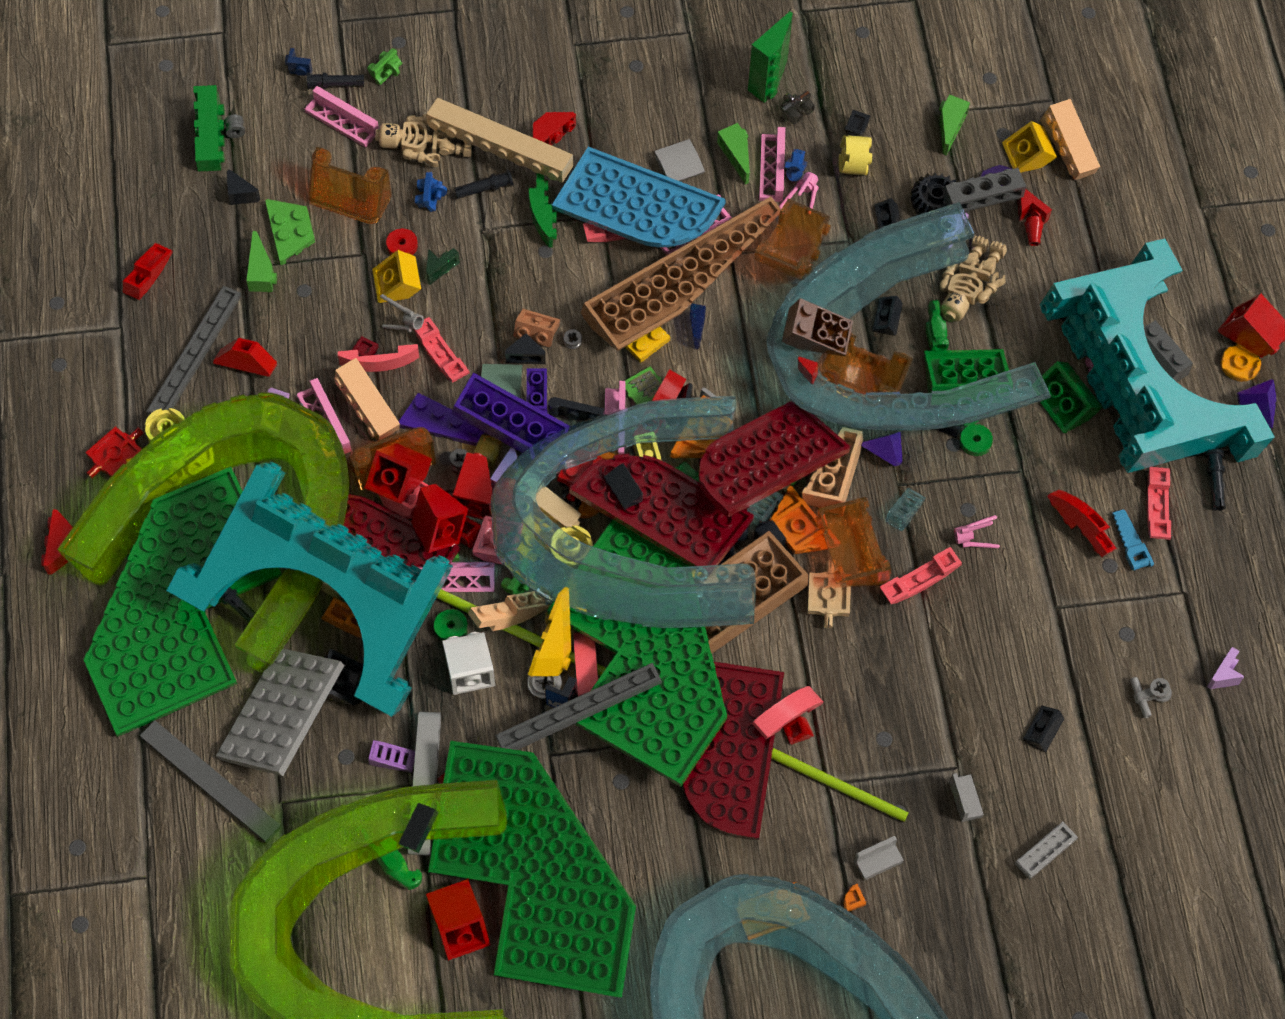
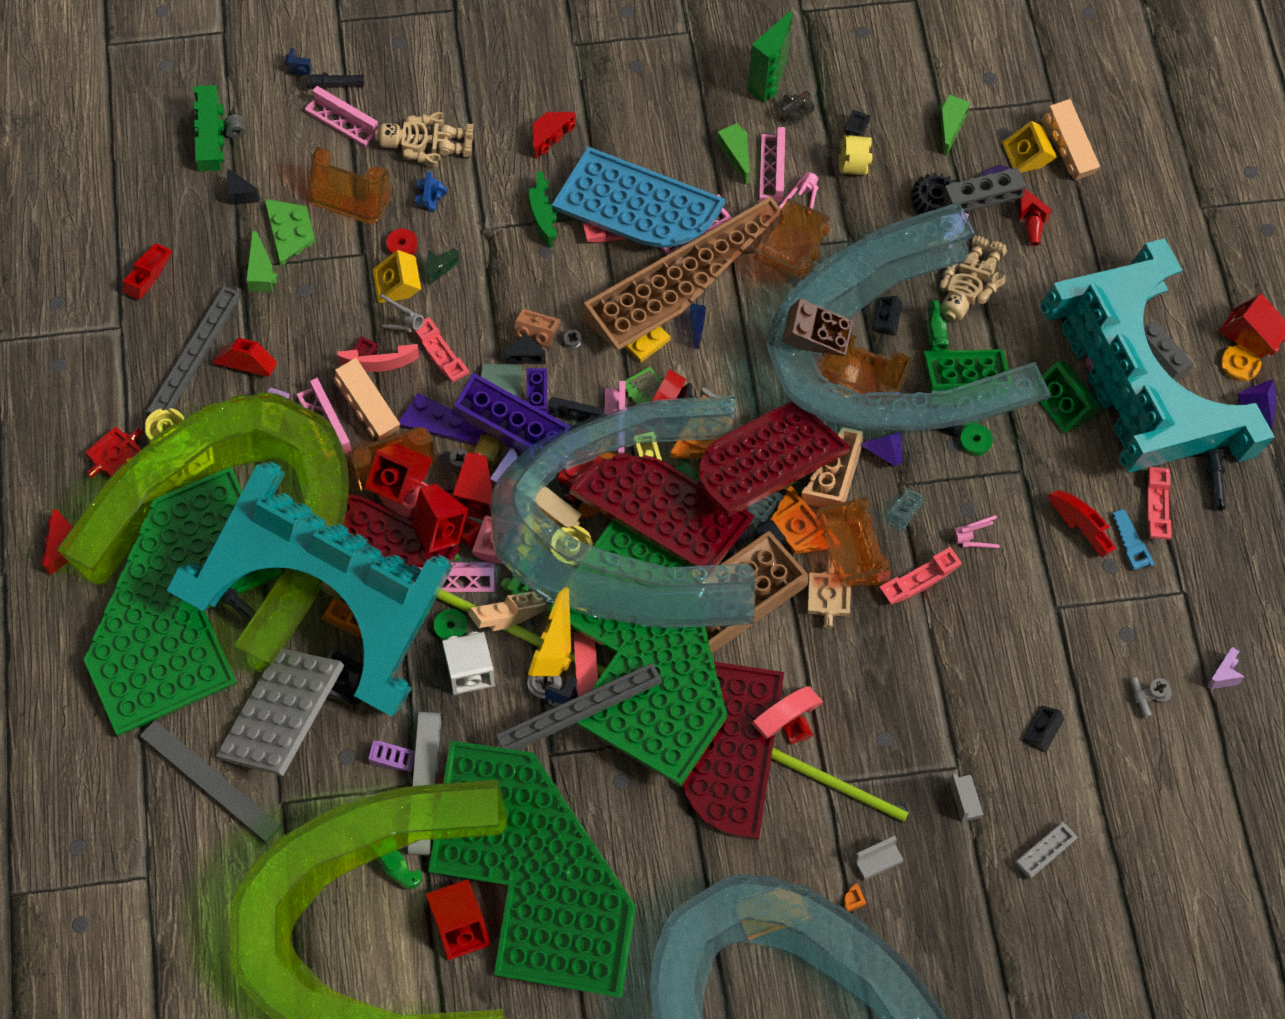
bright green hips [367,48,402,85] -> none
black slope [398,803,439,853] -> none
tan brick [426,98,573,183] -> none
black pin [454,169,514,199] -> none
black slope [604,463,643,510] -> none
light grey slope [654,139,705,181] -> none
blue hips [785,149,807,181] -> none
red slope [798,357,818,385] -> none
black slope [874,198,903,238] -> none

